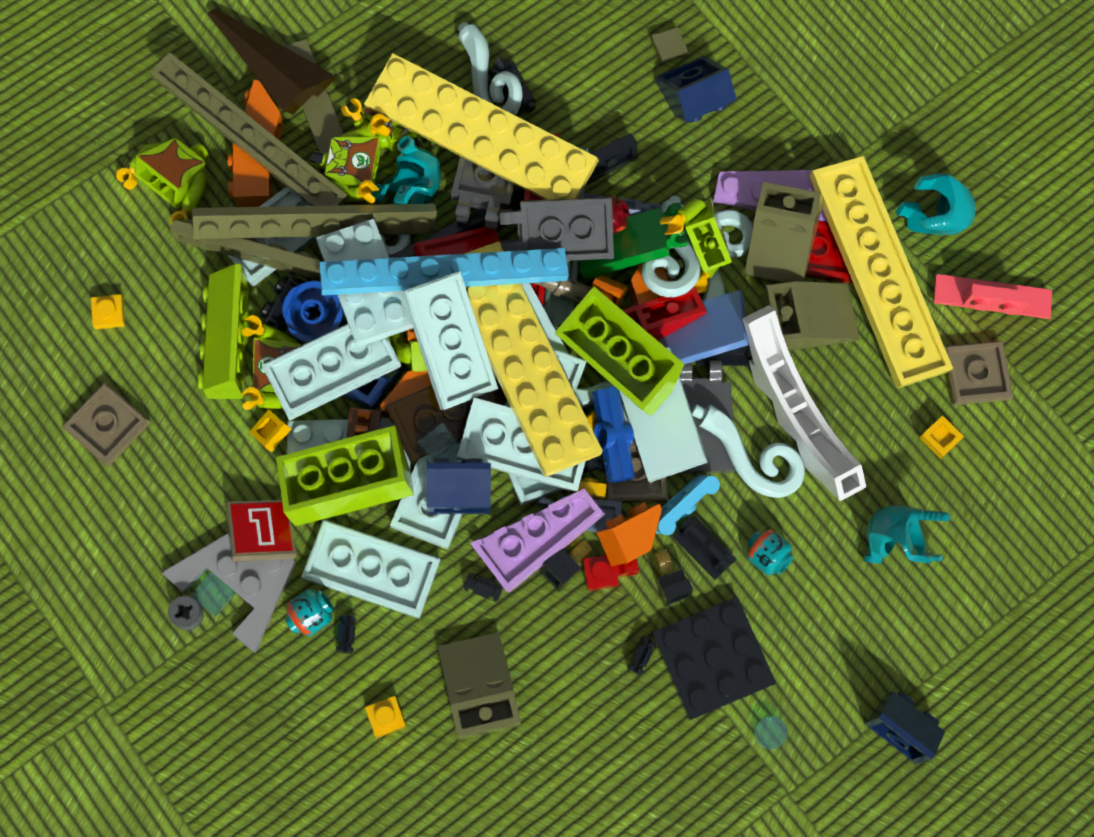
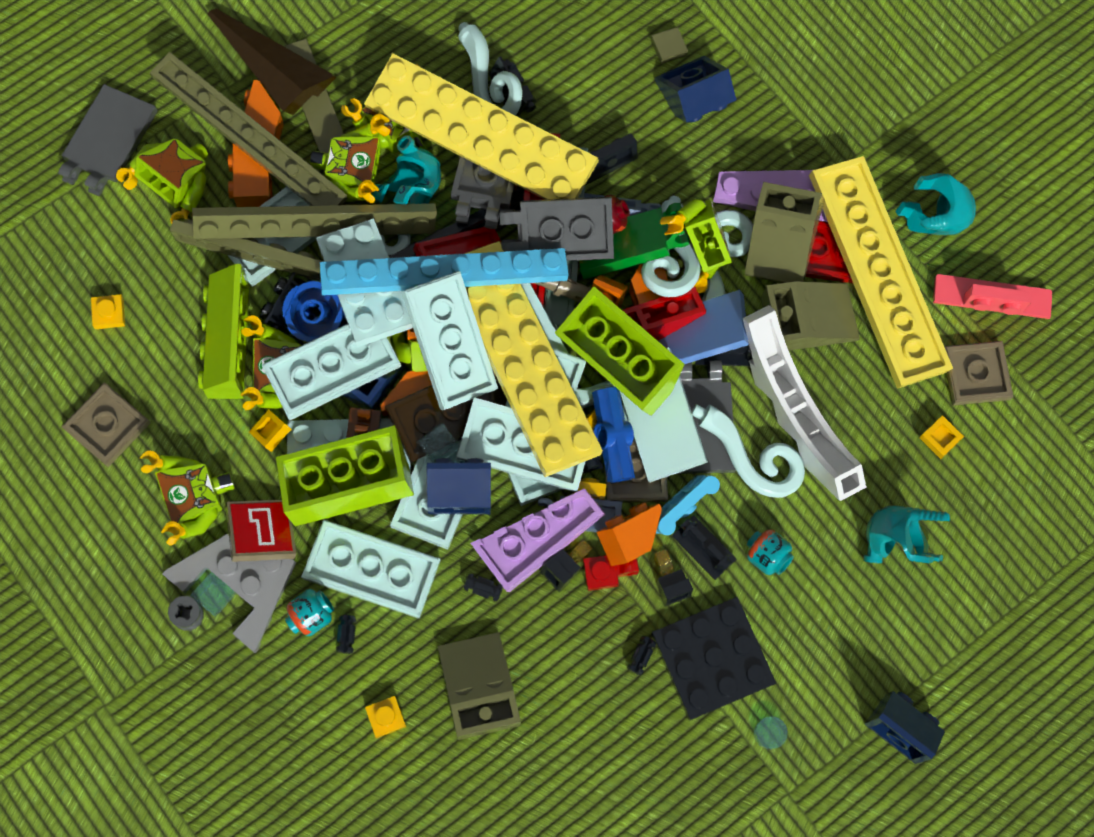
none -> dark grey tile [58,84,158,196]
none -> torso [139,450,235,545]

